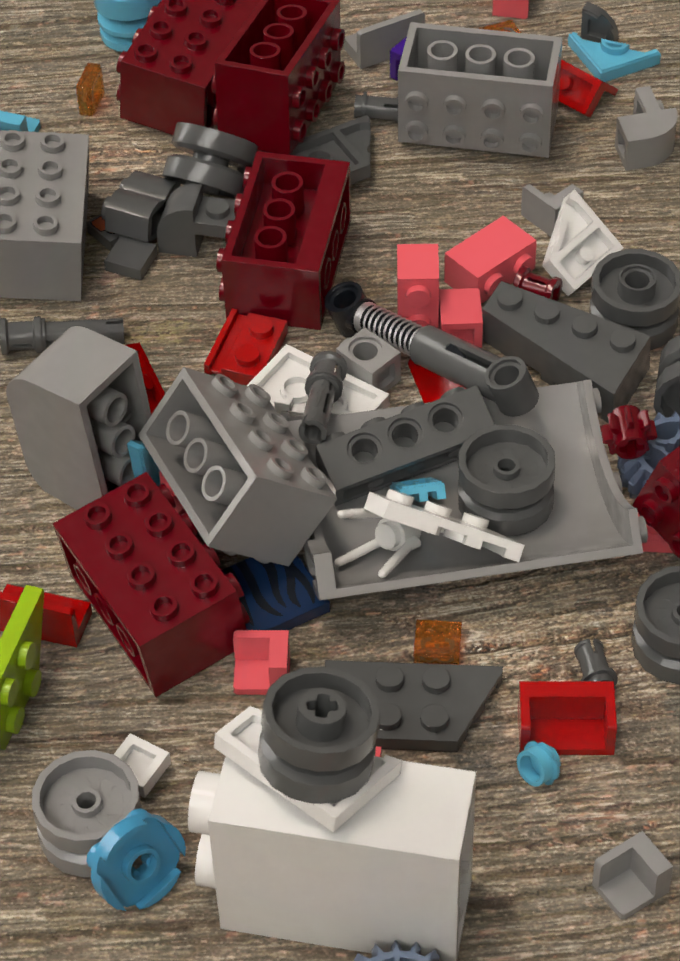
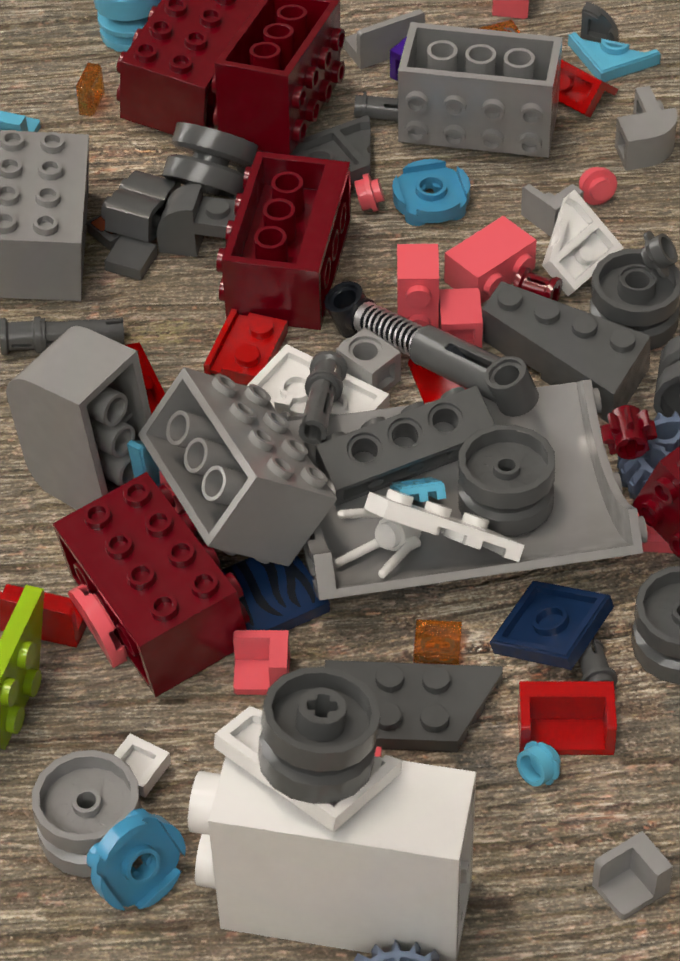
none -> coral tile [68,584,127,668]
none -> coral plate [354,173,385,212]
none -> dark azure plate [393,159,470,226]
none -> dark blue tile [490,580,614,670]
none -> coral plate [579,167,617,205]
none -> dark grey plate [641,231,678,278]

